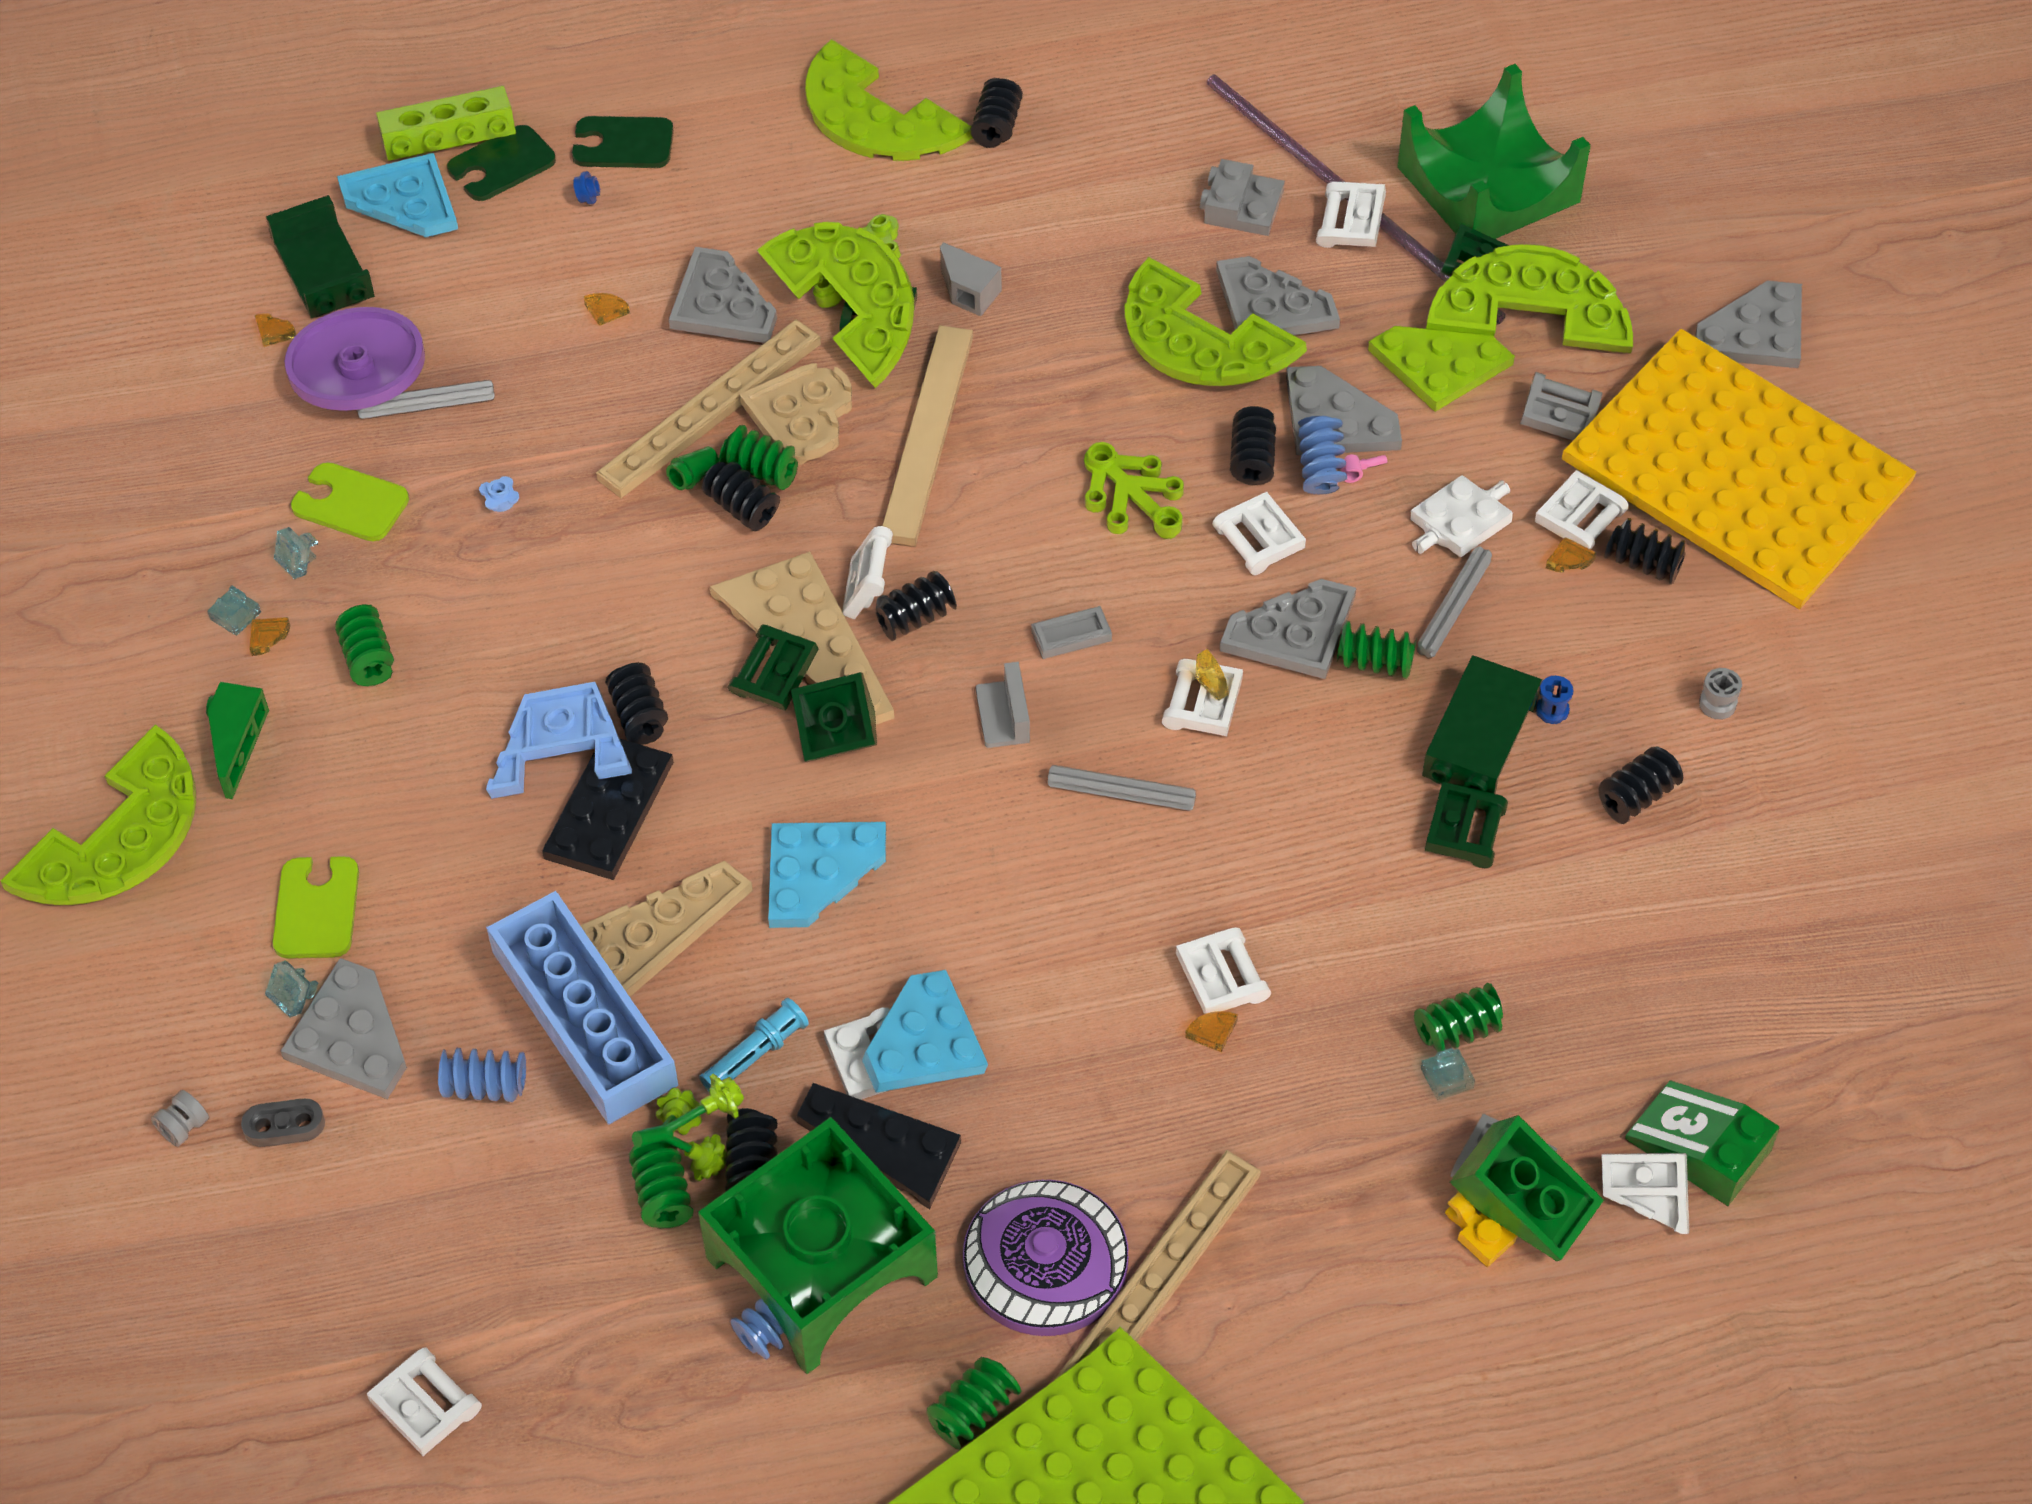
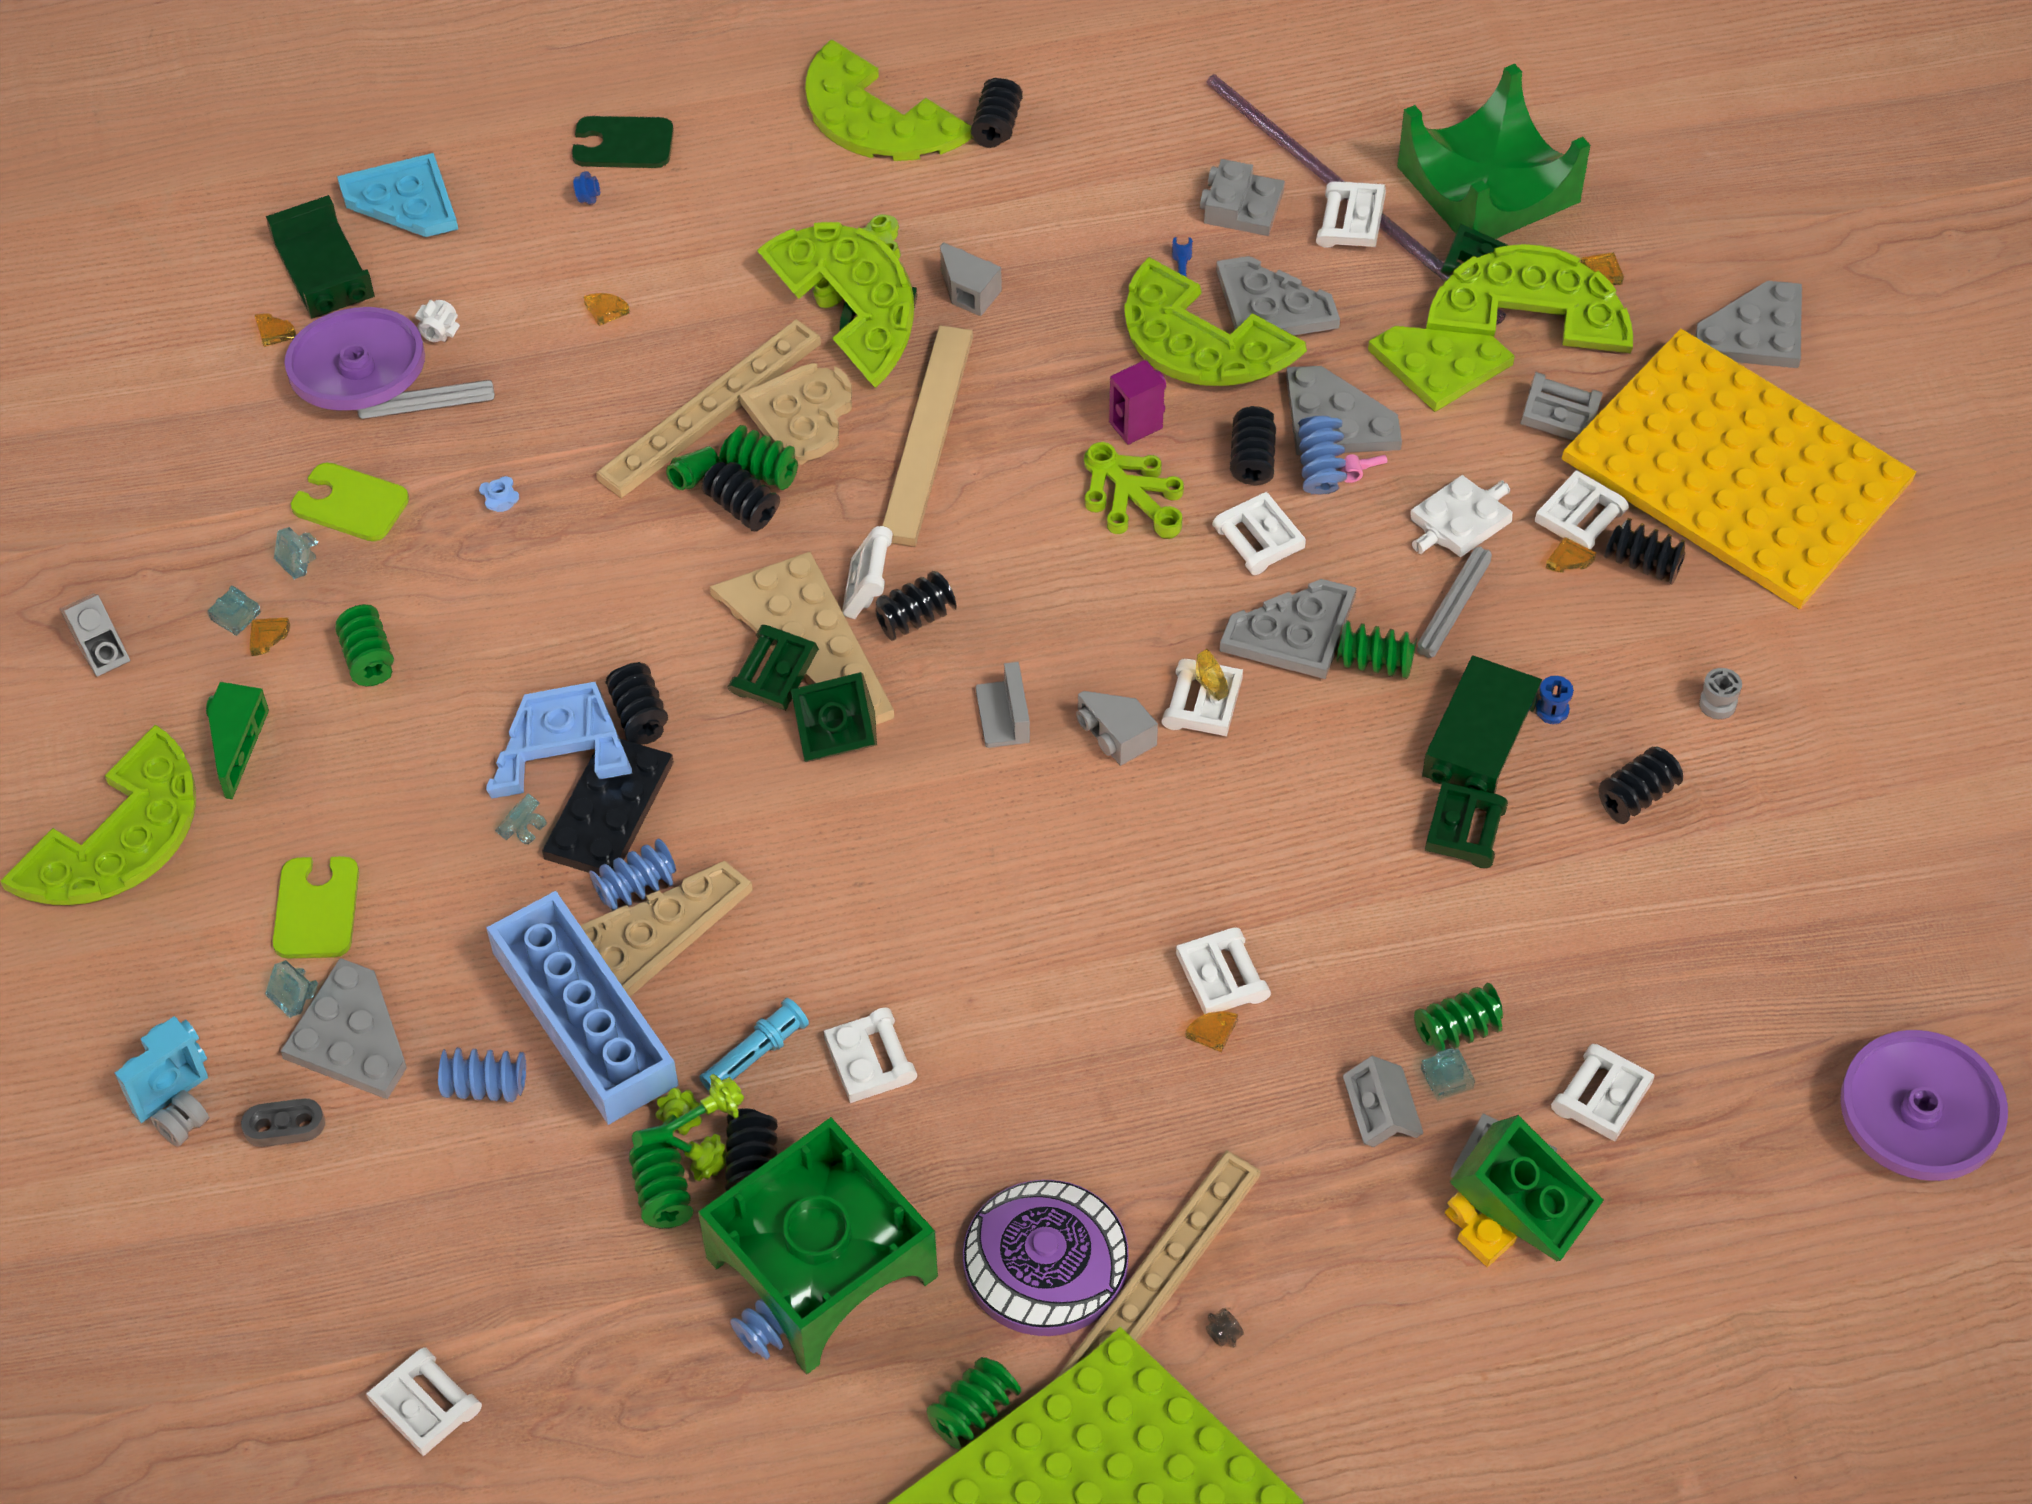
lime brick [376,86,516,161] -> none
dark green piece [447,125,556,201] -> none
light grey plate [669,247,777,343] -> none
medium azure plate [768,822,886,928] -> none
black wing [797,1083,961,1209] -> none
medium azure plate [862,970,988,1093] -> none
light grey tile [1031,606,1112,659] -> none
light grey axle [1048,765,1196,811] -> none
white wing [1602,1153,1689,1234] -> none
green slope [1625,1080,1780,1206] -> none
none -> light grey slope [60,593,131,677]
none -> medium azure plate [115,1016,208,1123]
none -> white gear [415,300,460,342]
none -> clear light blue tile [495,793,547,845]
none -> medium blue piece [589,839,676,911]
none -> light grey slope [1076,691,1158,766]
none -> magenta brick [1109,359,1166,445]
none -> blue hand [1172,237,1193,277]
none -> clear smoke plate [1206,1308,1244,1348]
none -> light grey panel [1343,1056,1423,1147]
none -> white plate [1551,1044,1655,1141]
none -> clear yellow tile [1581,252,1624,285]
none -> medium lavender dish [1840,1030,2008,1181]

